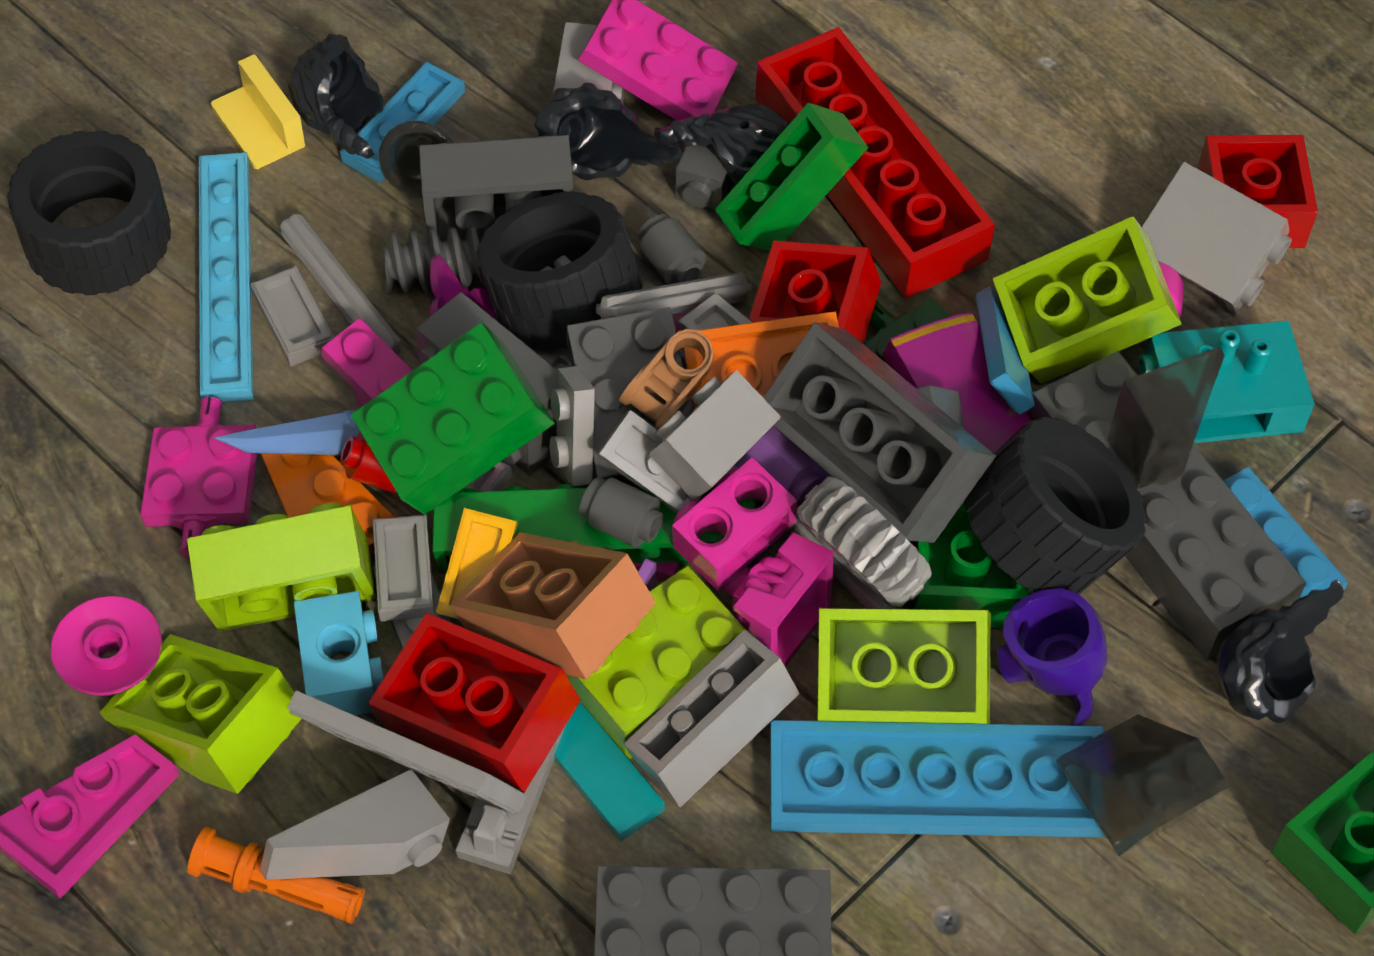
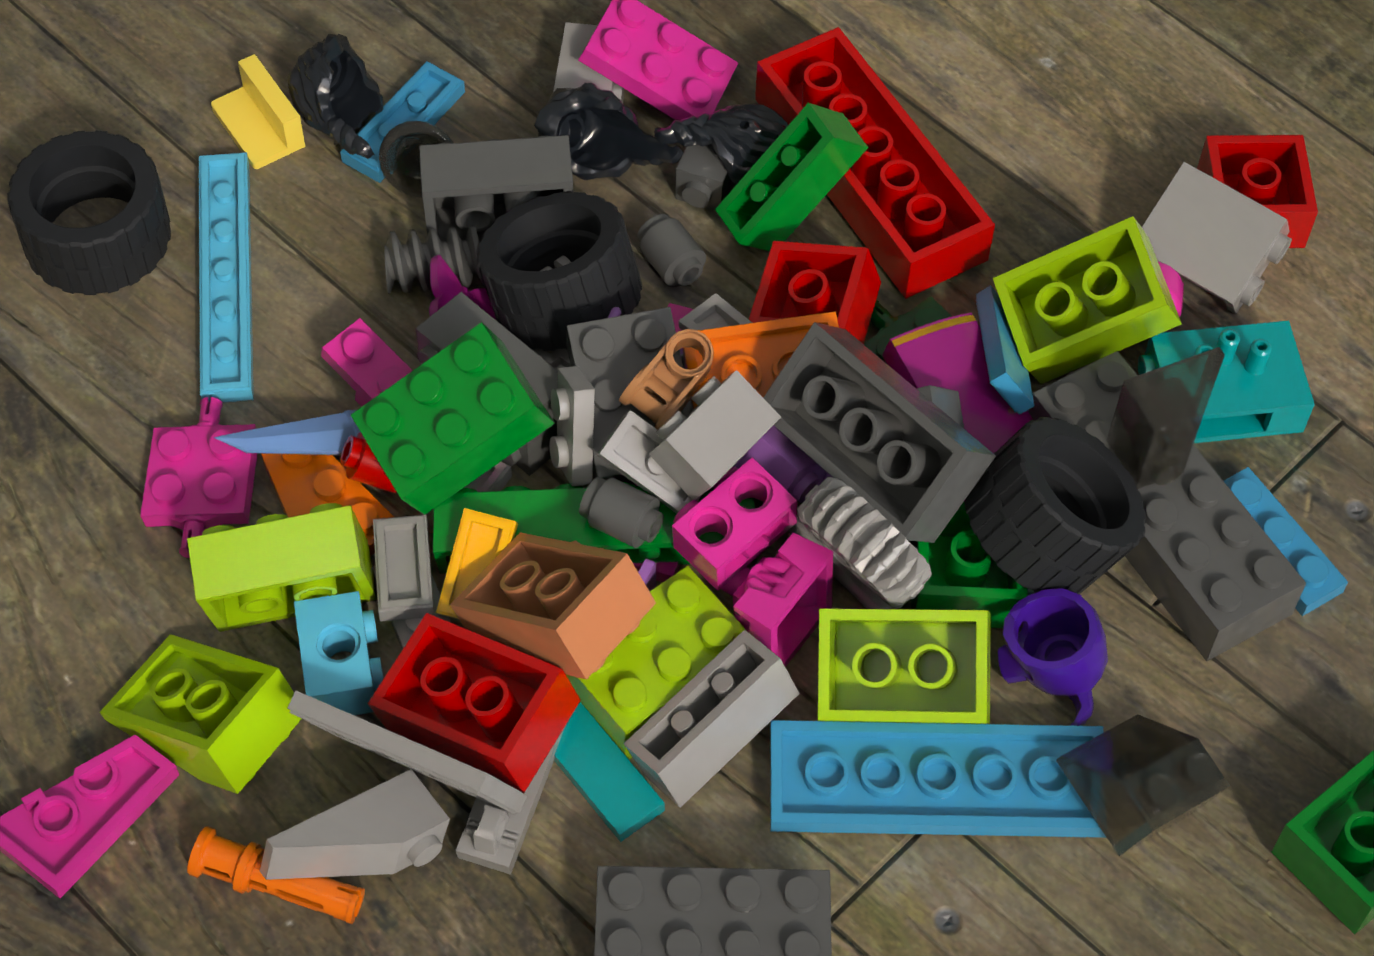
dark pink dish [51,596,162,696] -> none
light grey tile [250,266,334,367] -> none
light grey axle [280,214,401,354] -> none
light grey axle [596,272,752,319] -> none
black hair [1217,579,1344,723] -> none

